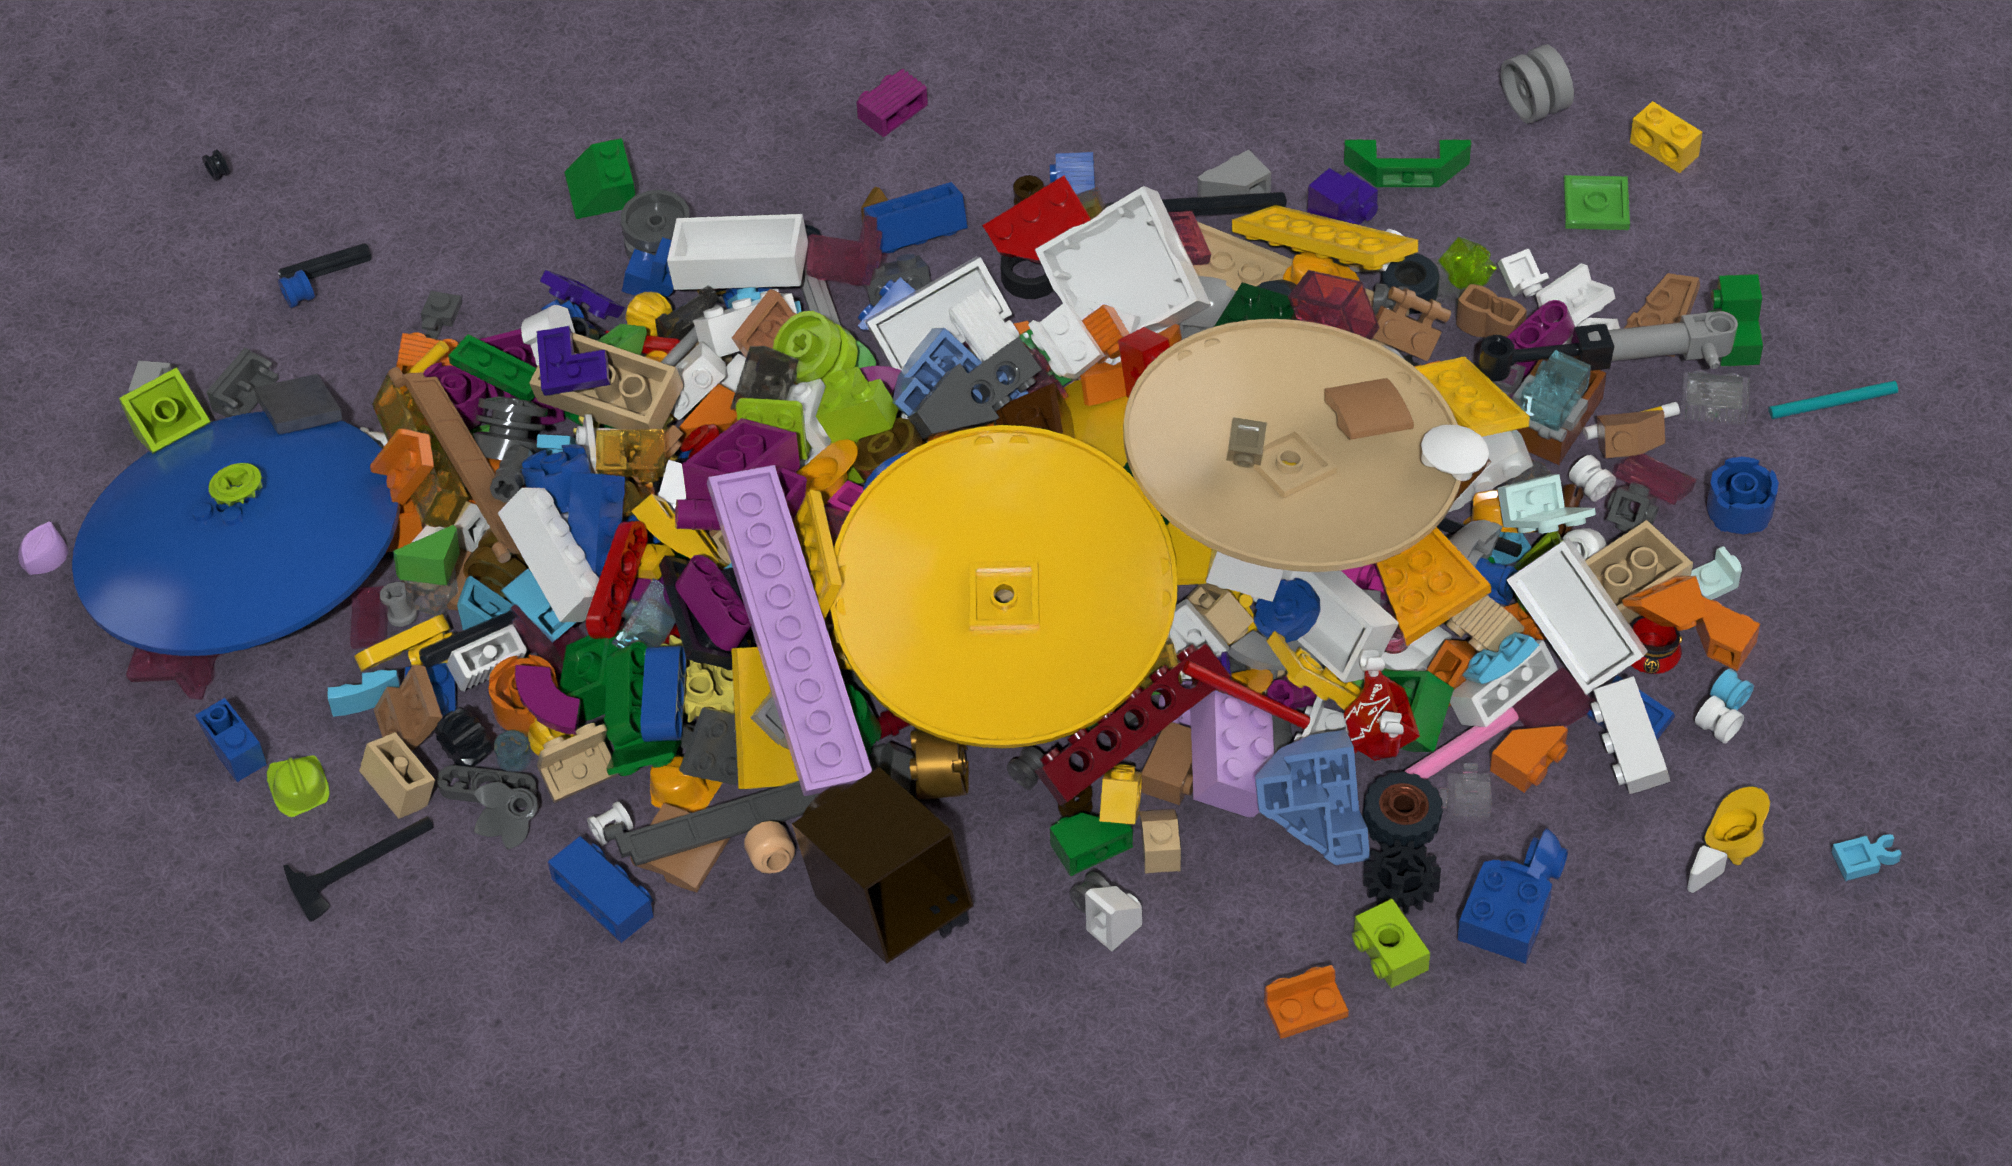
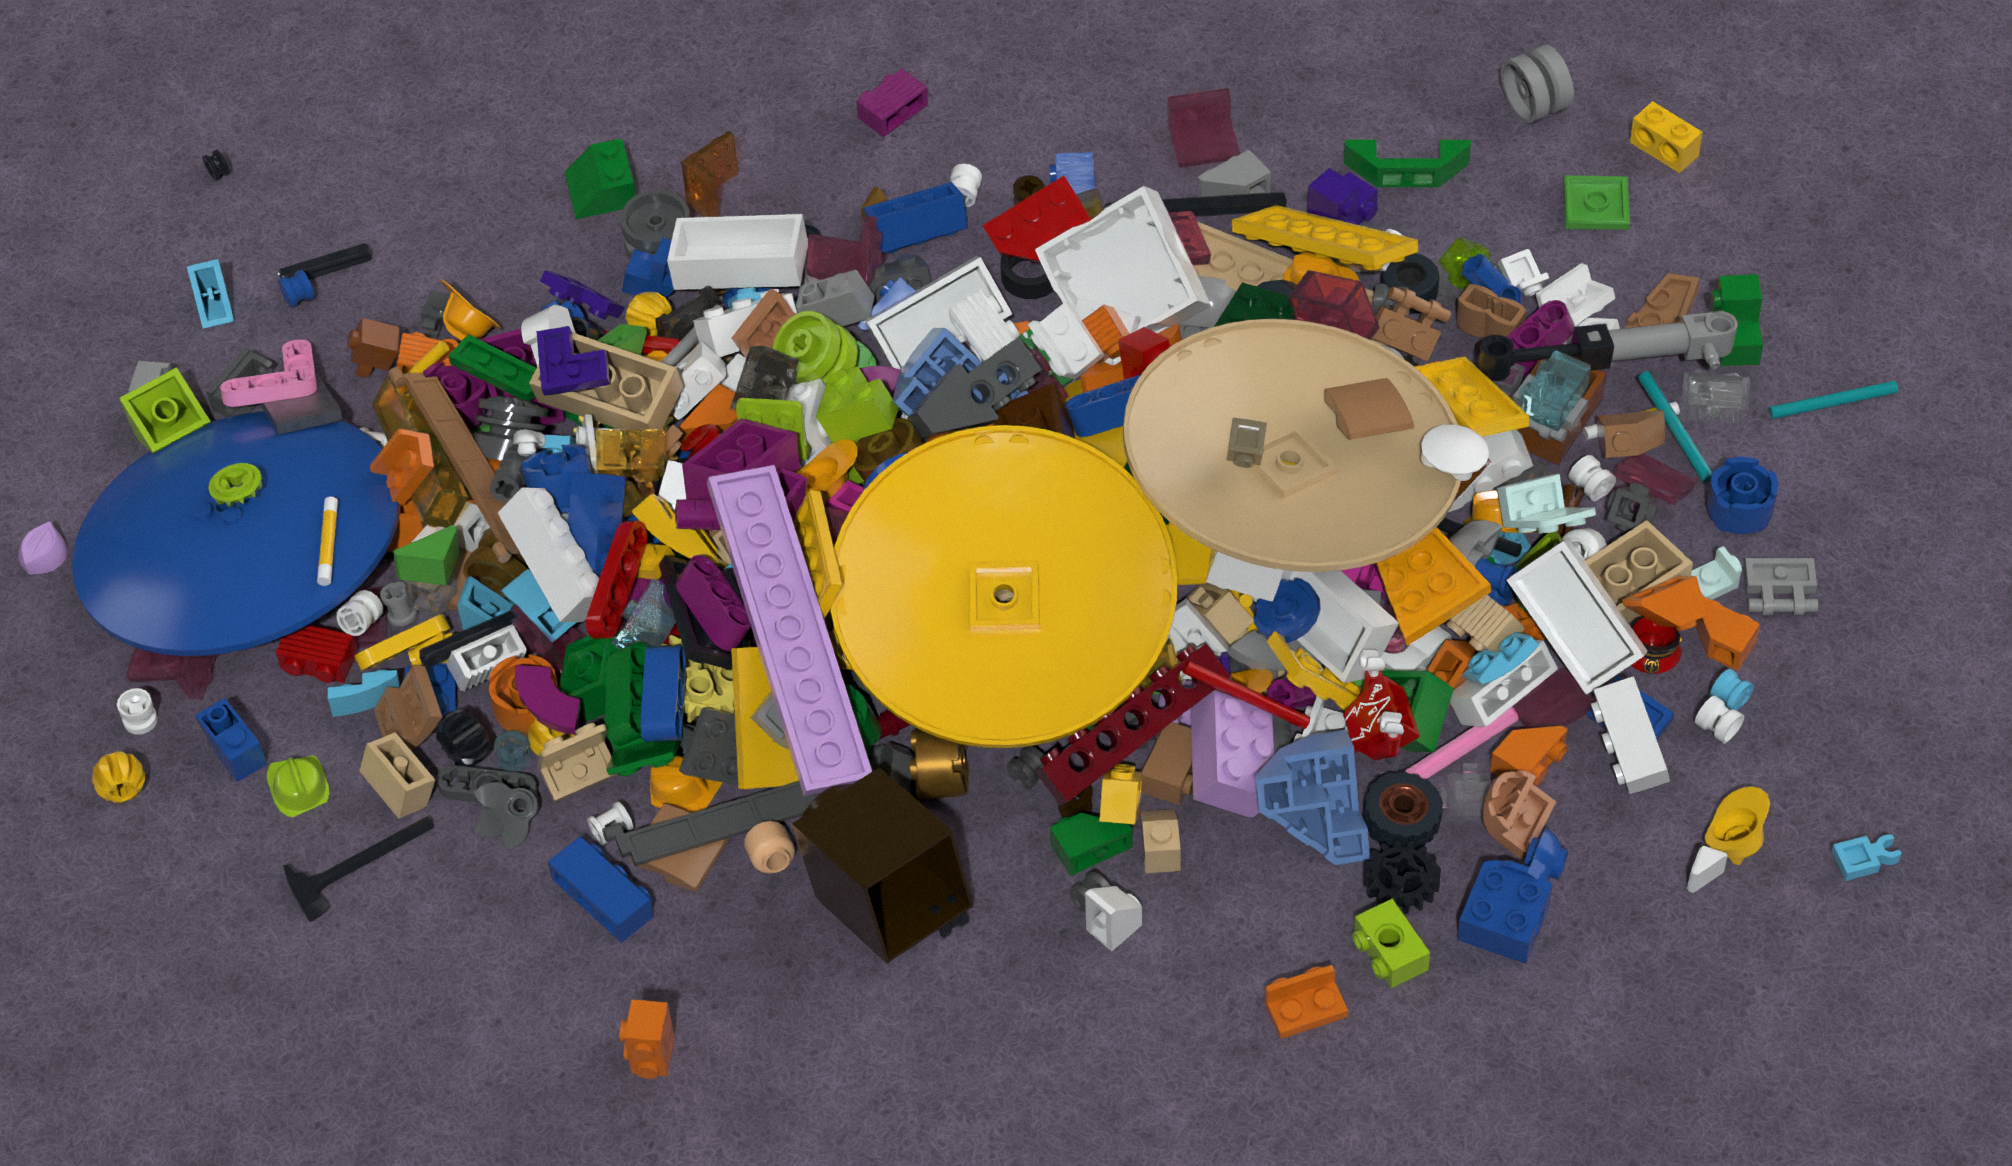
none -> yellow piece [92,751,145,804]
none -> white wheel [117,688,158,734]
none -> medium azure slope [187,259,234,329]
none -> bright pink beam [220,340,317,407]
none -> red brick [276,625,359,683]
none -> yellow bar [317,497,338,586]
none -> white wheel [337,590,383,636]
none -> dark orange brick [347,318,399,377]
none -> light orange piece [439,279,501,341]
none -> white arm [513,429,545,456]
none -> orange brick [619,999,675,1079]
none -> clear orange bracket [681,131,738,217]
none -> light grey slope [796,270,875,326]
none -> white wheel [950,164,982,207]
none -> blue beam [1065,374,1141,437]
none -> clear pink bracket [1167,88,1240,167]
none -> blue piece [1461,253,1522,304]
none -> nougat slope [1483,770,1556,860]
none -> teal bar [1638,371,1712,483]
none -> light grey plate [1744,558,1818,616]

